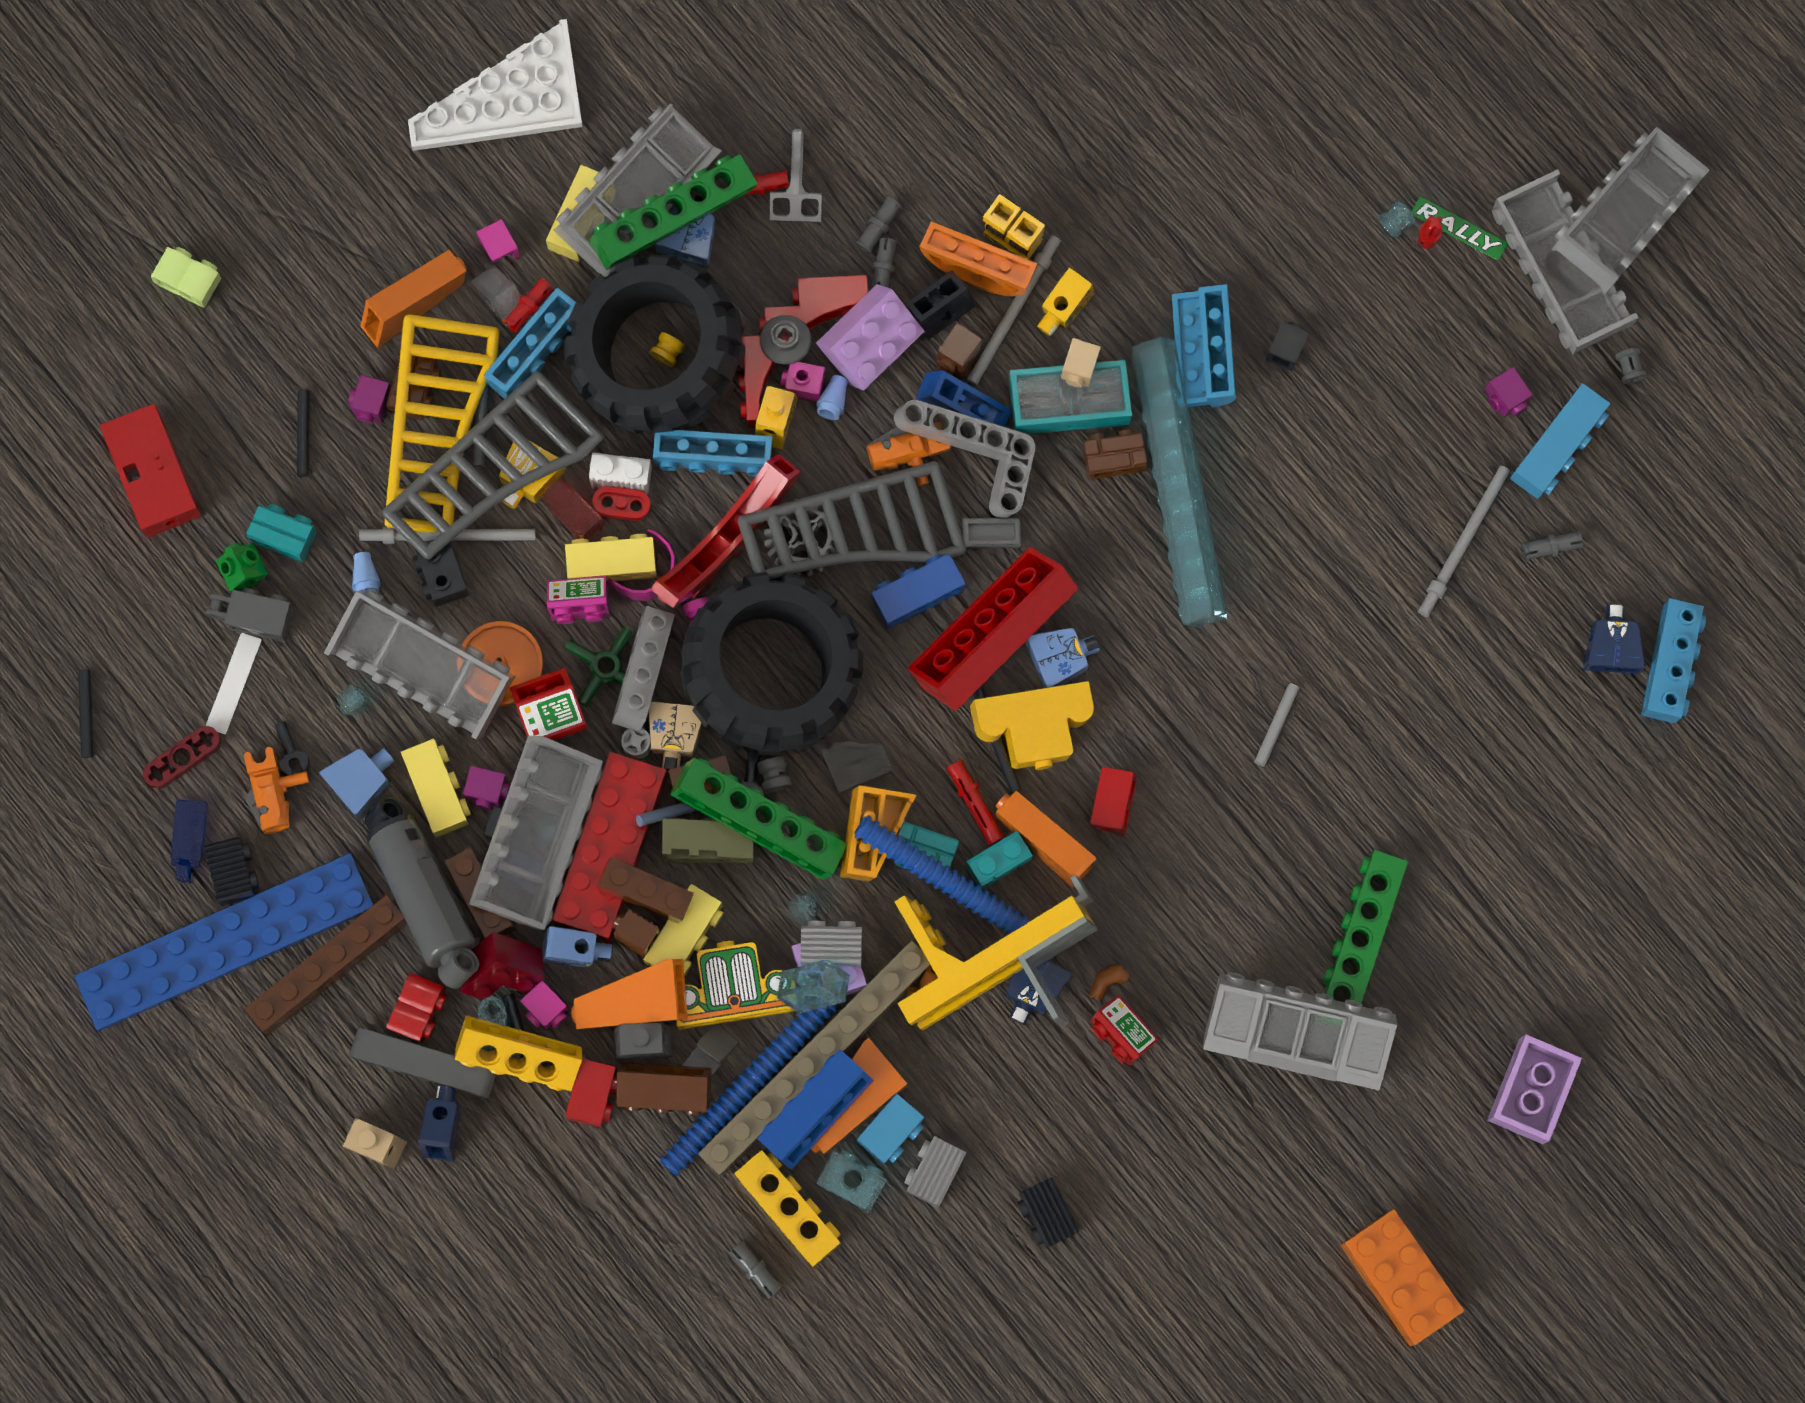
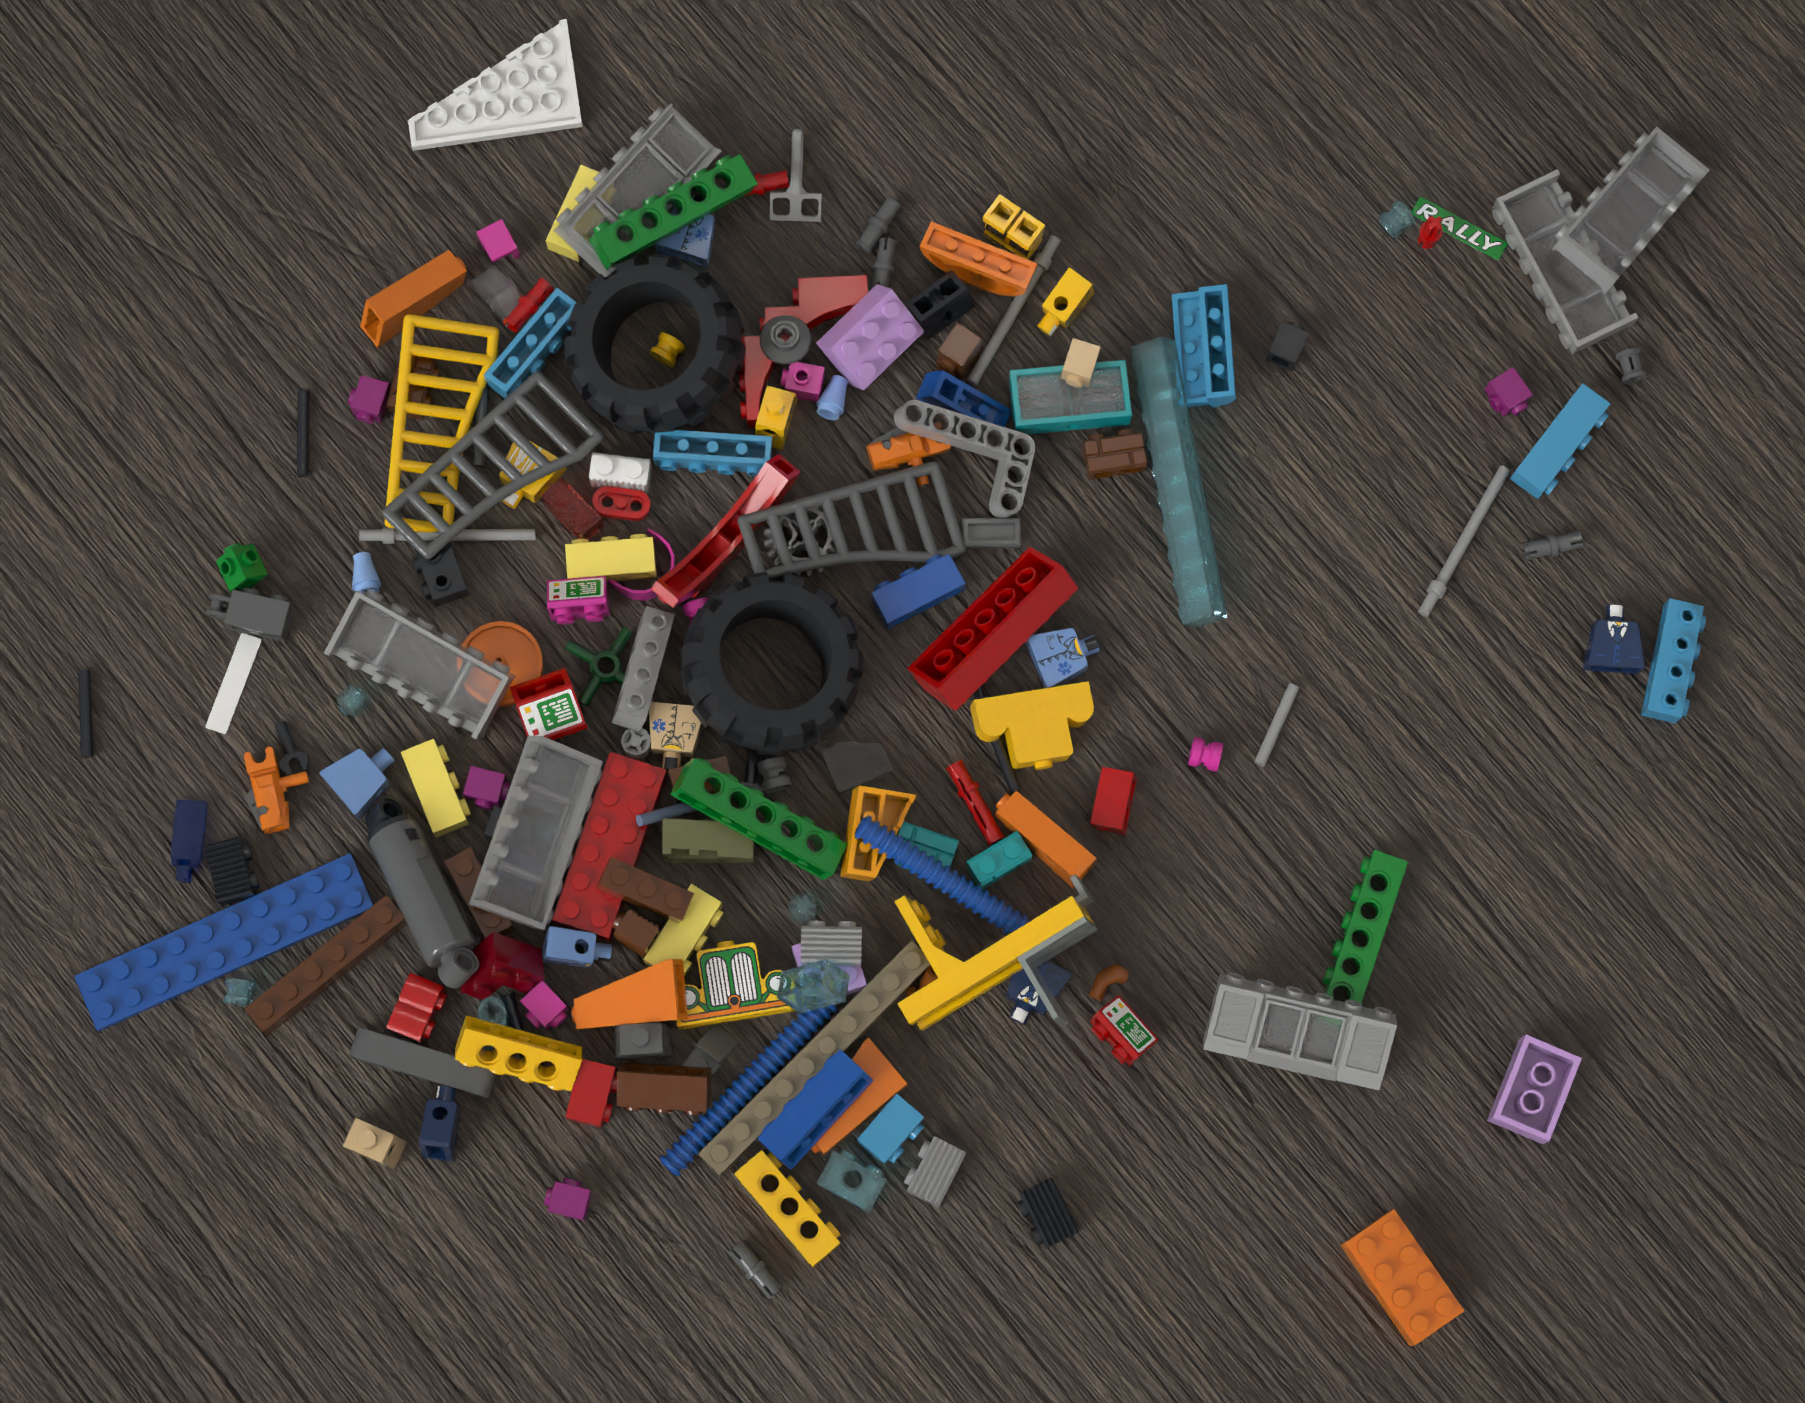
red brick [99,404,202,538] -> none
dark red beam [143,726,222,789] -> none
yellowish green brick [151,247,221,308] -> none
teal brick [246,504,317,563] -> none
none -> clear light blue wheel [223,978,256,1007]
none -> magenta brick [544,1178,592,1221]
none -> dark pink wheel [1188,737,1223,772]

